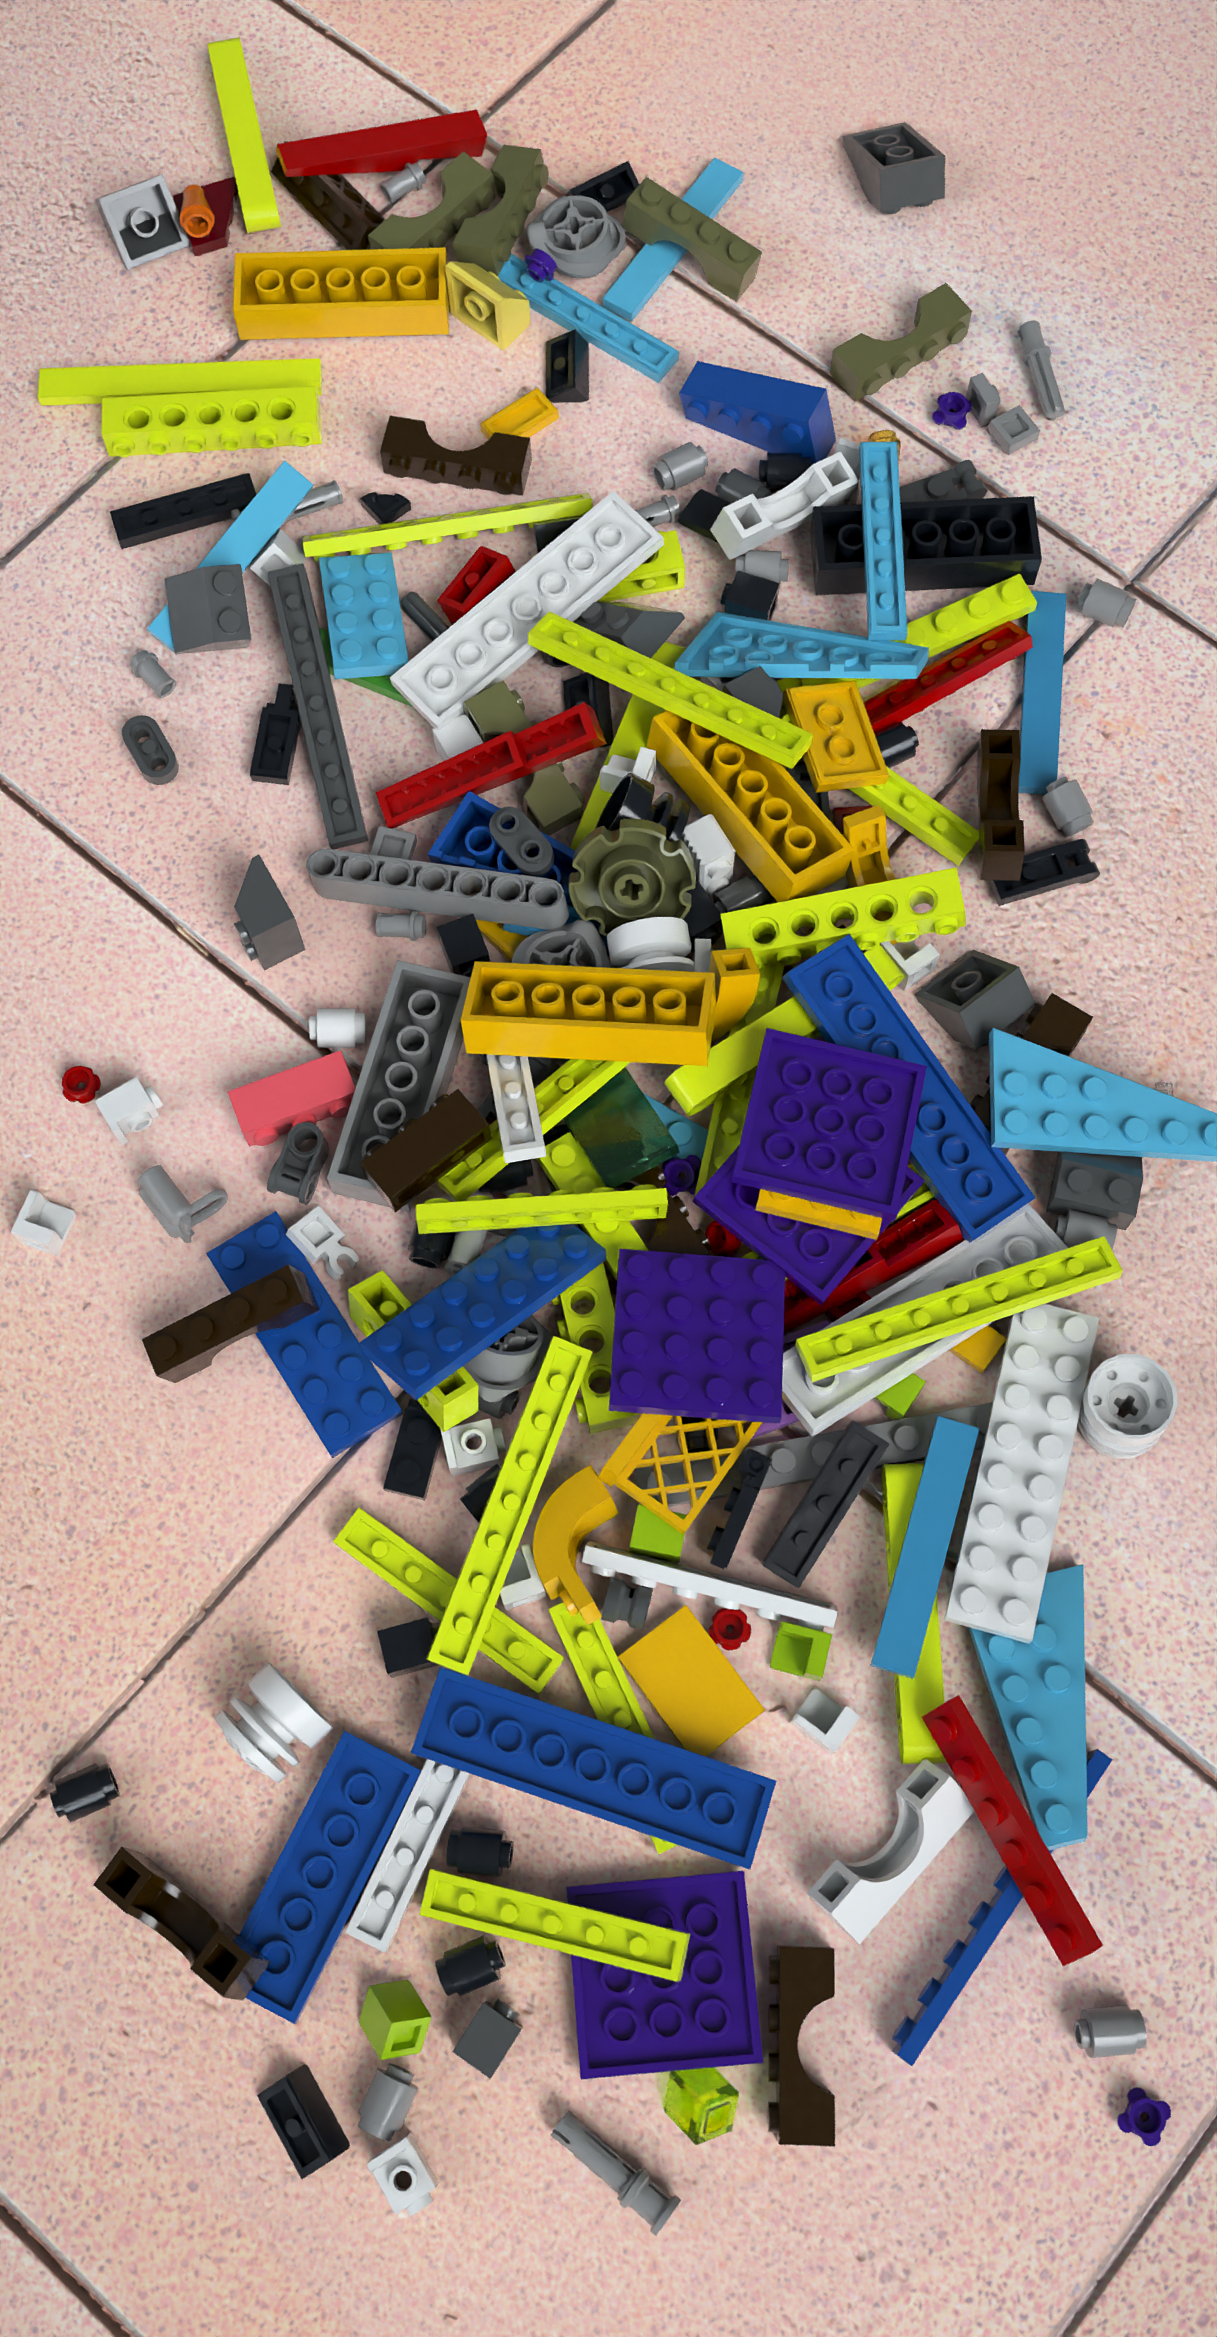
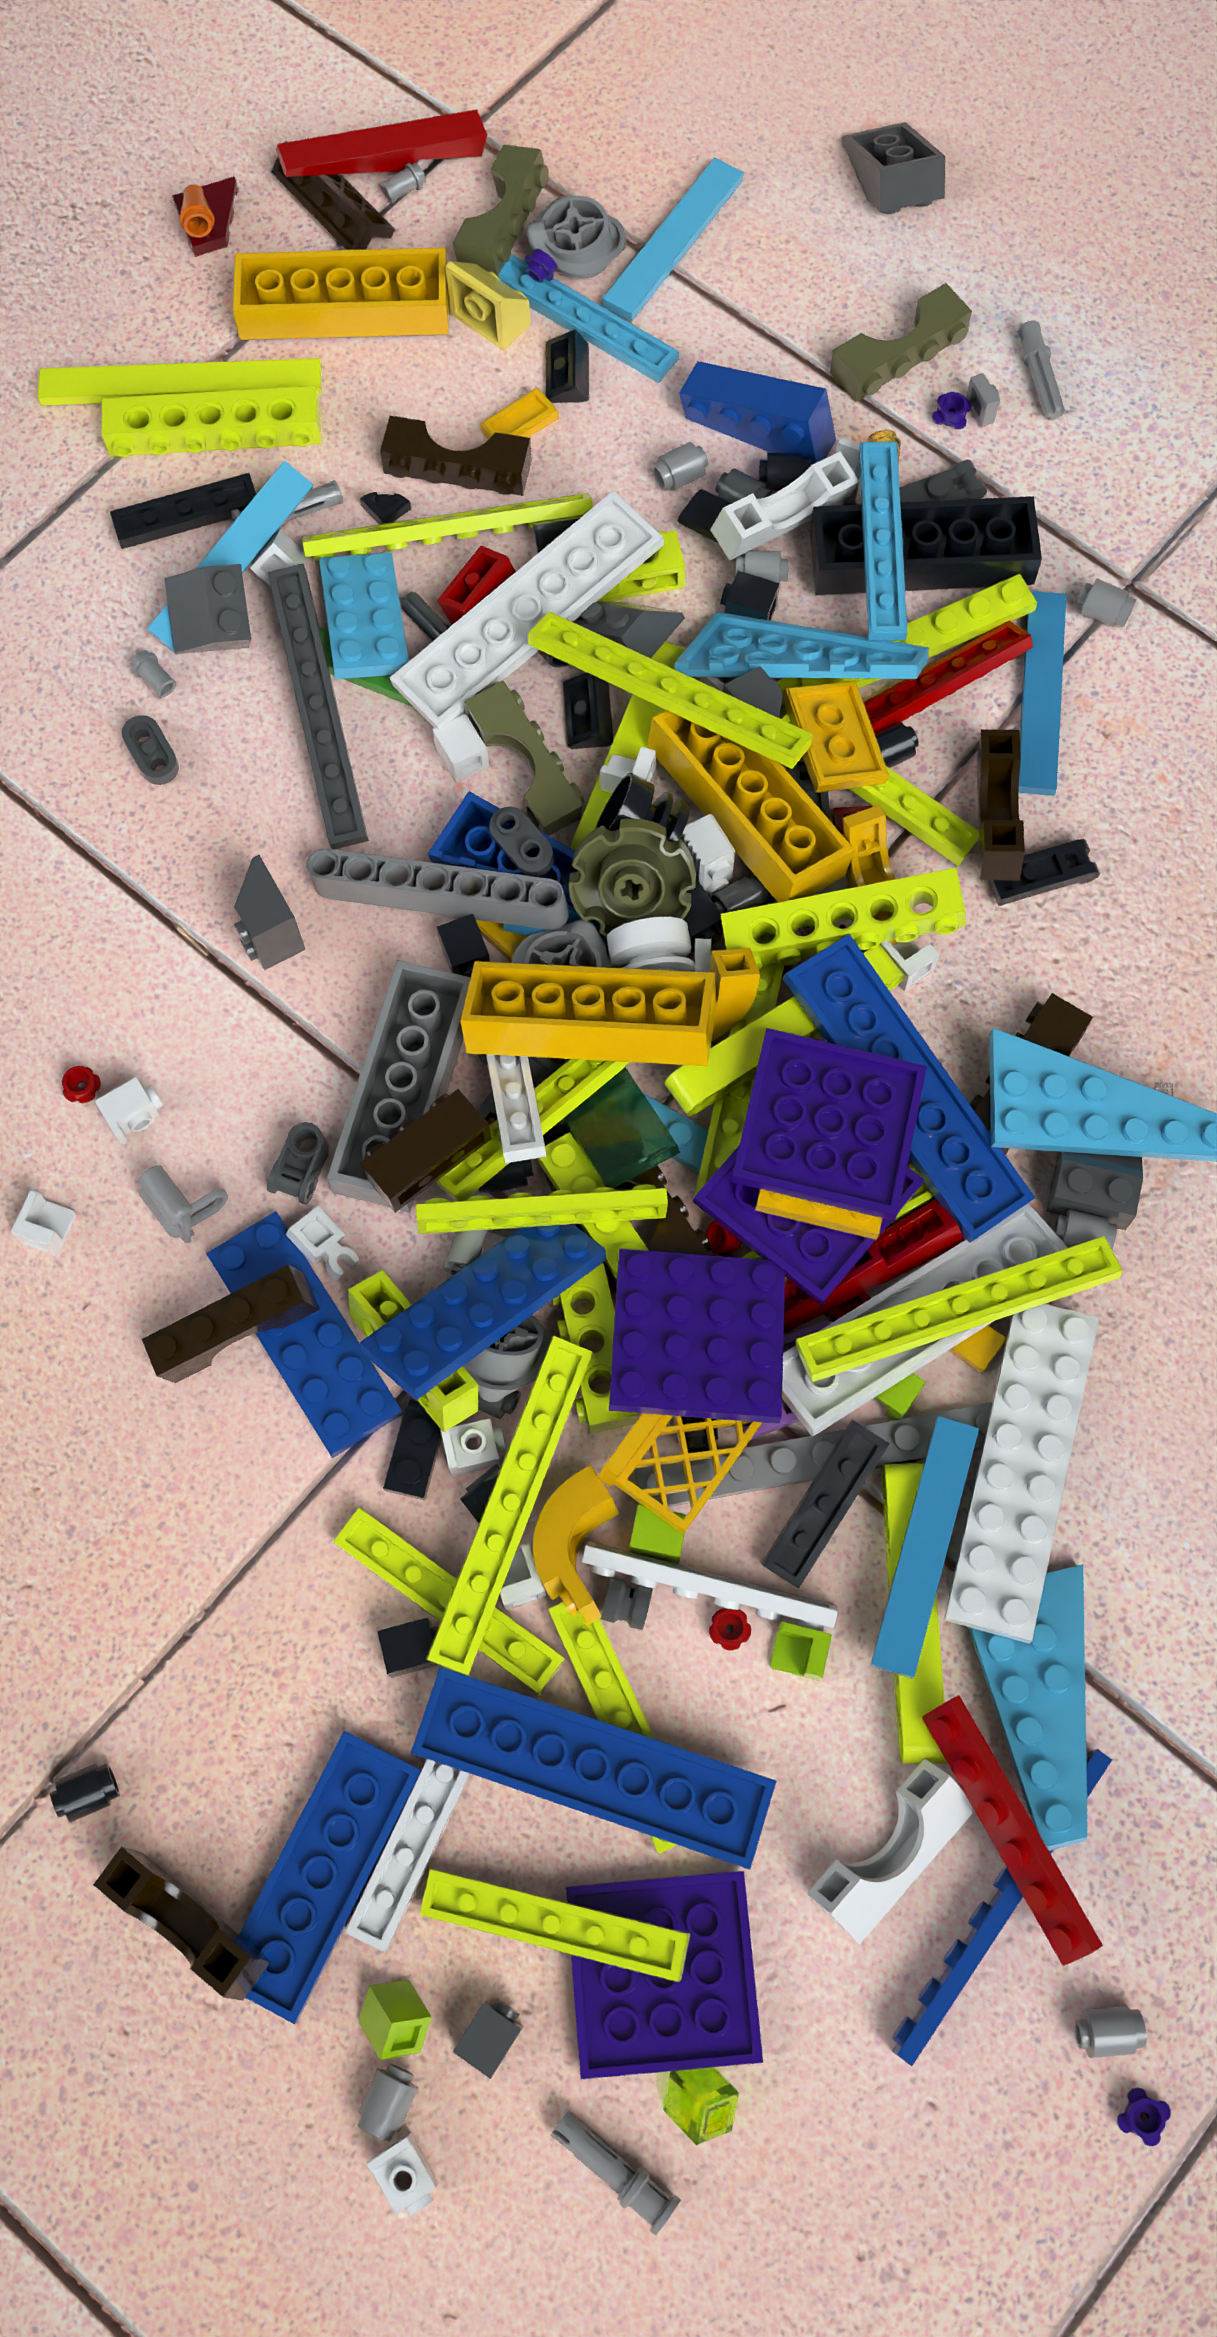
slope [94,174,191,270] -> none
neon yellow beam [207,37,281,234] -> none
white wheel [214,1662,333,1783] -> none
coral brick [227,1050,356,1147] -> none
black hinge [250,683,301,785] -> none
black slope [257,2064,350,2179] -> none
white brick [309,1008,366,1048] -> none
olive arch [368,152,495,249] -> none
light grey plate [370,826,417,860] -> none
red slope [376,702,606,829] -> none
light grey pin [376,911,426,942] -> none
black brick [408,1220,455,1269] -> none
black brick [435,1935,506,1996] -> none
black brick [446,1826,514,1877] -> none
black slope [565,161,640,212] -> none
yellow tile [618,1605,765,1757] -> none
olive arch [622,177,762,302] -> none
light grey pin [635,495,681,527] -> none
dark purple plate [662,1155,701,1196] -> none
black hinge [707,1448,773,1569] -> none
dark brown arch [768,1946,835,2147] -> none
white panel [789,1689,861,1755] -> none
dark grey slope [915,950,1036,1050] -> none
light grey plate [988,405,1040,455] -> none
light grey brick [1042,777,1094,837] -> none
white wheel [1077,1354,1178,1459] -> none

